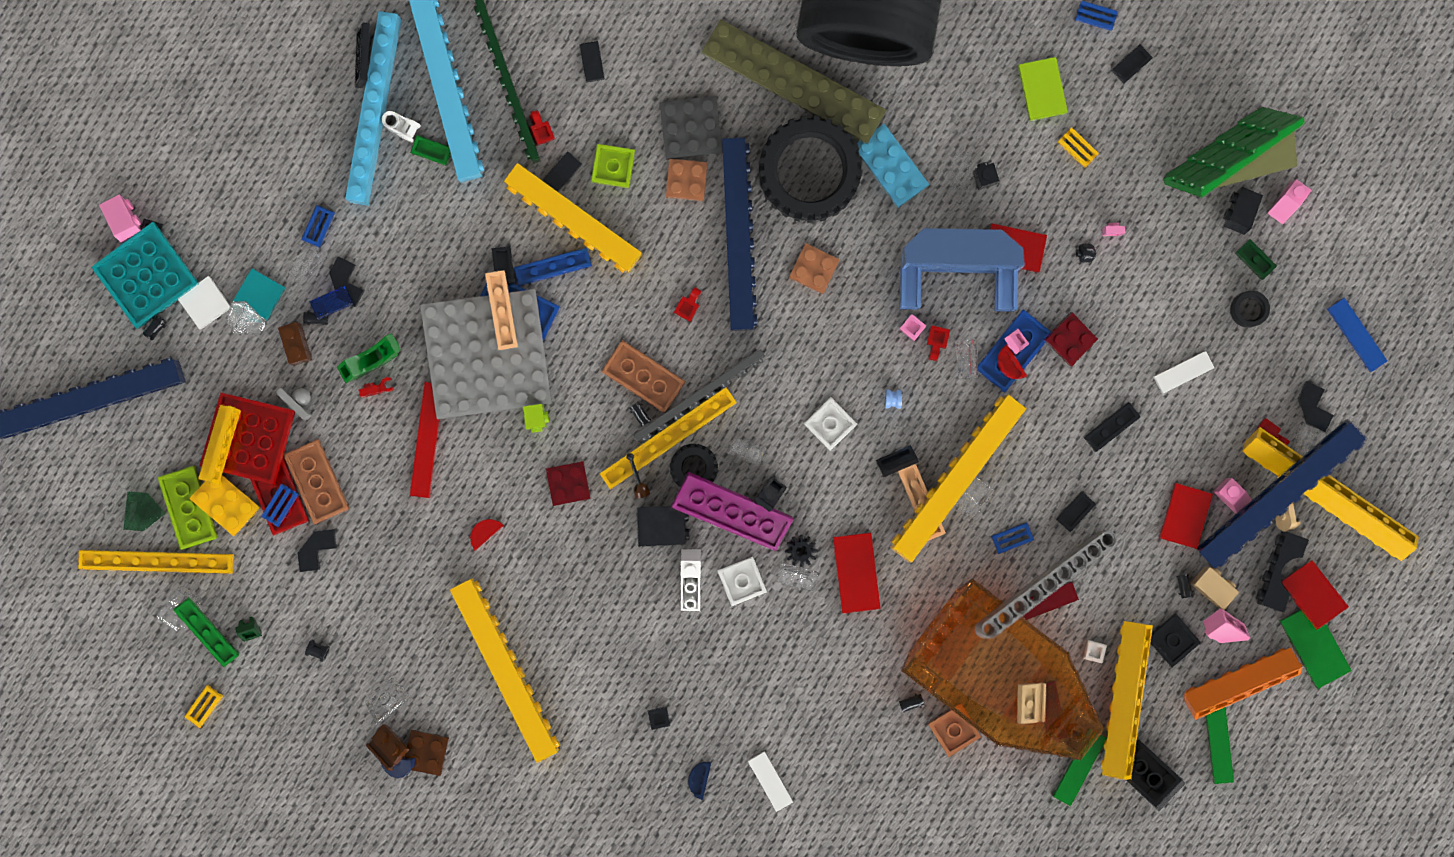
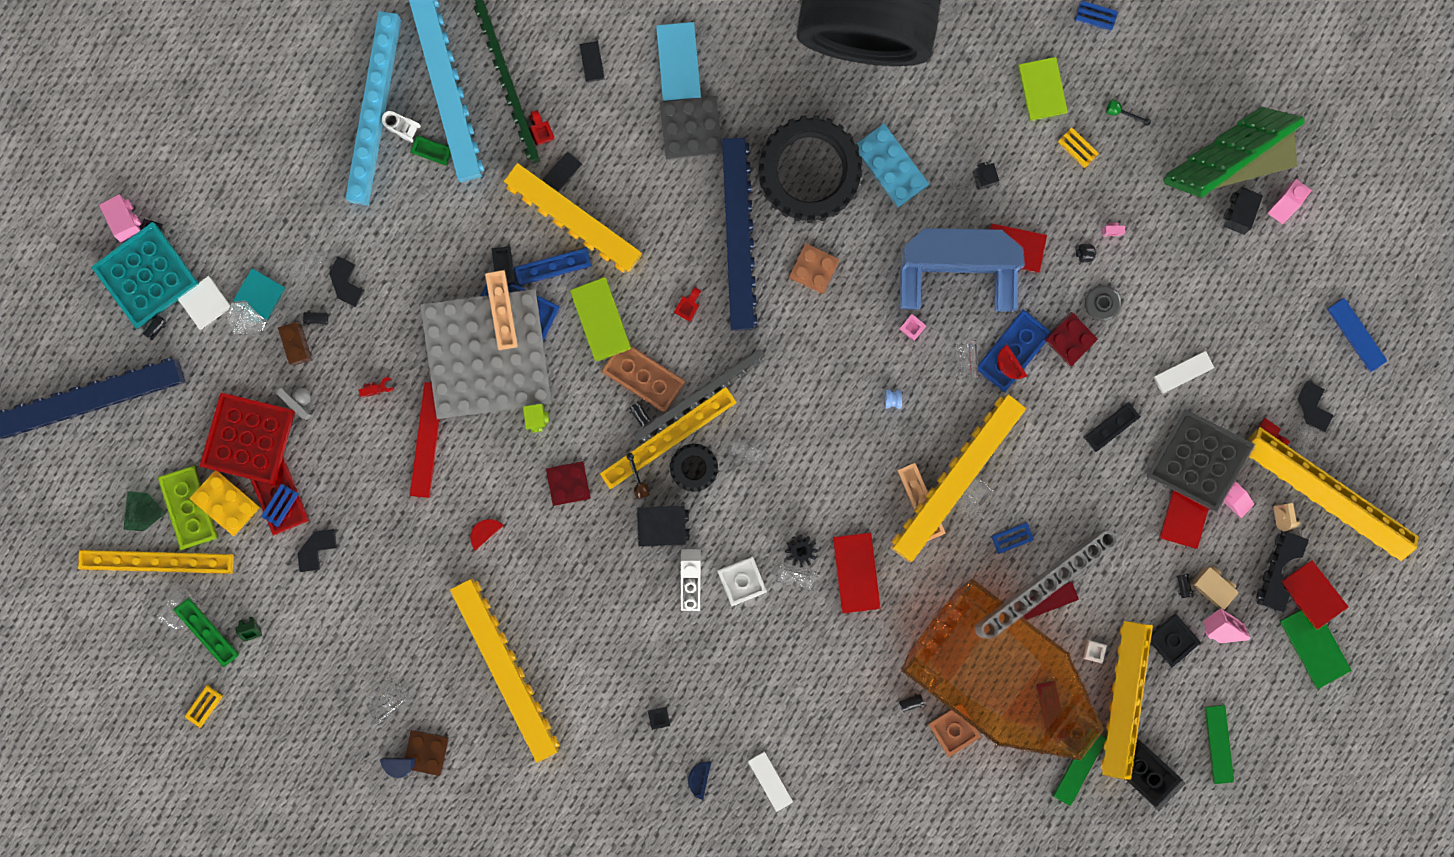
yellow fence [198,405,241,485] -> none
nougat tile [283,439,350,525] -> none
blue tile [301,205,335,248] -> none
black bush [305,639,330,662] -> none
clear blue tile [309,286,353,320] -> none
green arch [337,333,401,383] -> none
black tile [355,22,370,88] -> none
reddish brown plate [366,724,410,771] -> none
lime plate [591,144,635,188] -> none
nougat plate [666,159,708,201] -> none
magenta plate [672,472,793,551] -> none
olive plate [702,19,887,145] -> none
black tile [755,476,787,512] -> none
white tile [803,397,857,451] -> none
black tile [876,445,919,477] -> none
red plate [927,325,950,361] -> none
bright pink plate [1005,329,1029,354] -> none
tan plate [1017,682,1046,724] -> none
black tile [1056,491,1096,532] -> none
black tile [1111,44,1153,84] -> none
orange brick [1184,647,1303,720] -> none
dark blue brick [1198,419,1367,569] -> none
black tyre [1230,290,1270,328] -> none
dark green plate [1235,239,1277,280] -> none
none -> lime tile [570,277,632,362]
none -> medium azure tile [656,22,701,102]
none -> dark grey wheel [1085,285,1121,321]
none -> hinge [1105,99,1151,126]
none -> dark grey plate [1147,409,1256,513]

